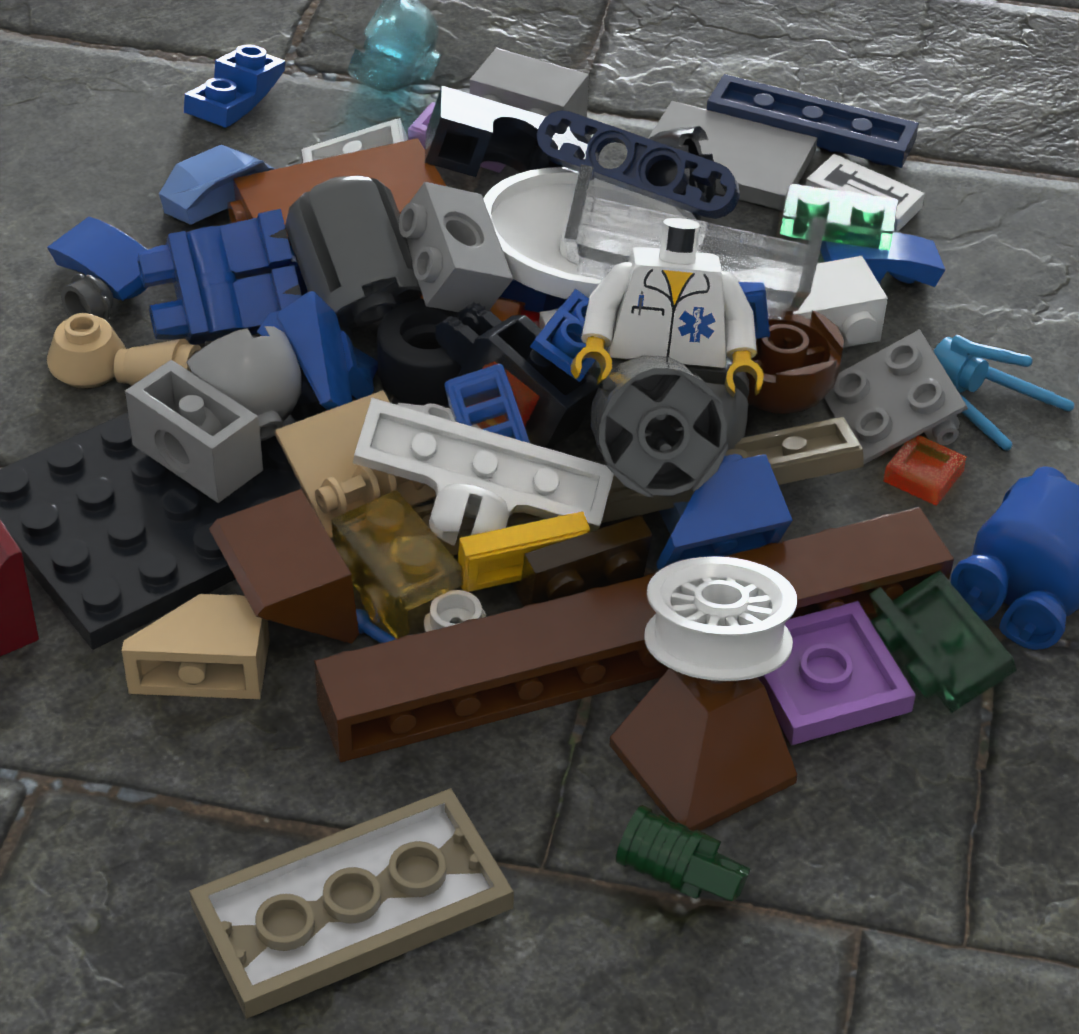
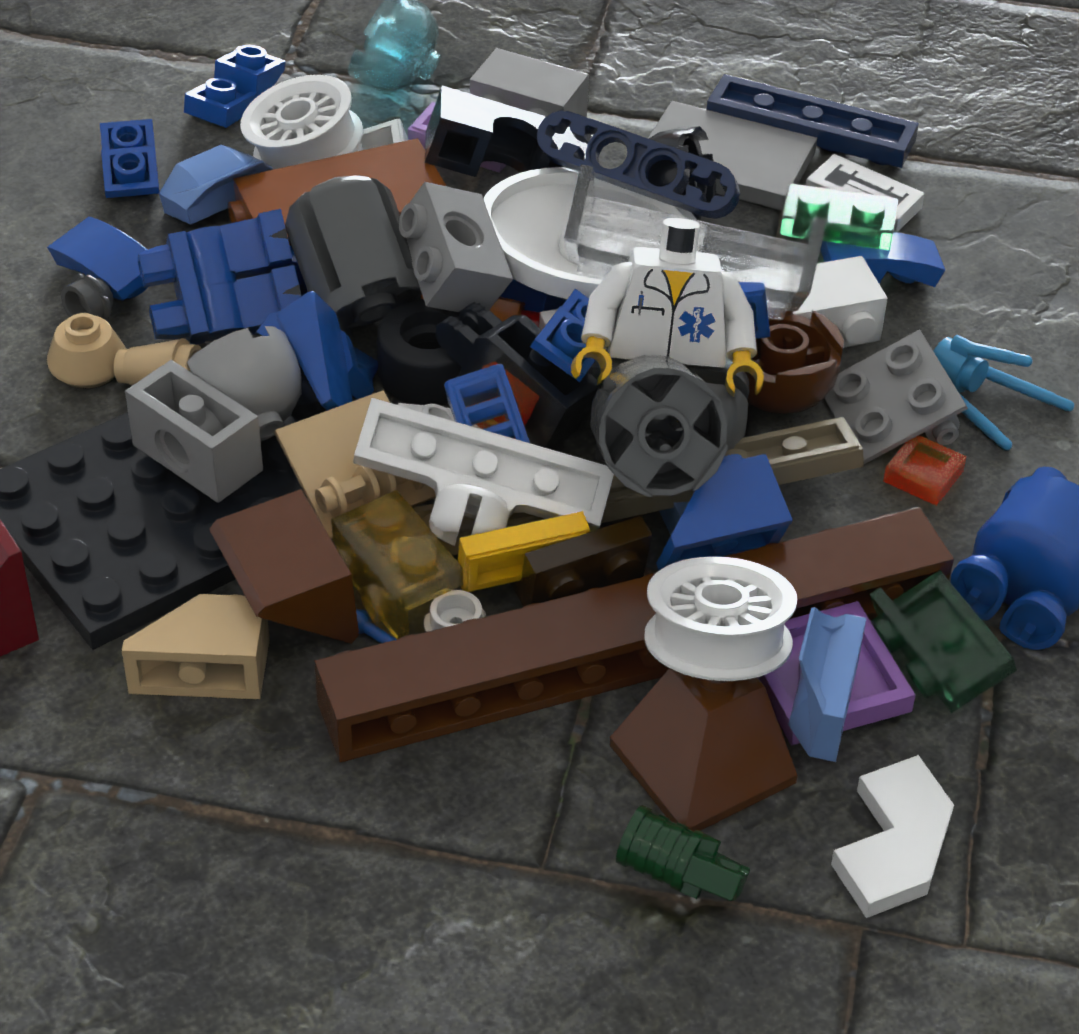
dark tan piece [189,788,514,1019] -> none
none -> blue slope [100,119,159,198]
none -> white wheel [240,75,363,169]
none -> medium blue slope [788,607,867,762]
none -> white tile [831,755,954,918]

